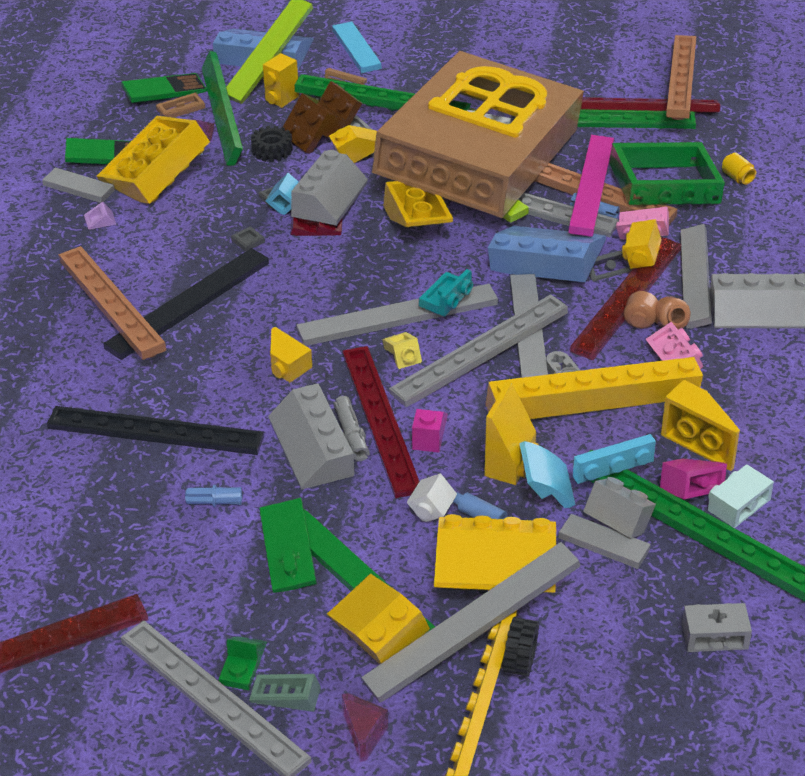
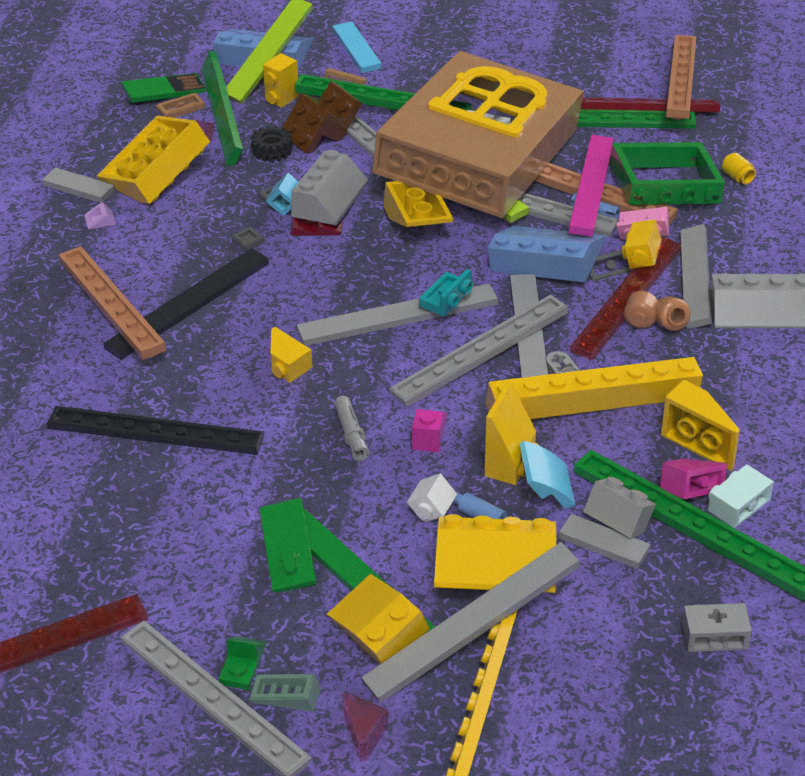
green piece [65,138,131,164] -> none
medium blue axle [185,485,242,507] -> none
light grey slope [268,383,354,490] -> none
yellow slope [329,125,377,163] -> none
dark red tile [342,346,420,498] -> none
light yellow bracket [382,332,422,369] -> none
black tyre [503,617,539,677] -> none
medium azure plate [573,434,656,484] -> none
bright pink bracket [646,322,704,369] -> none

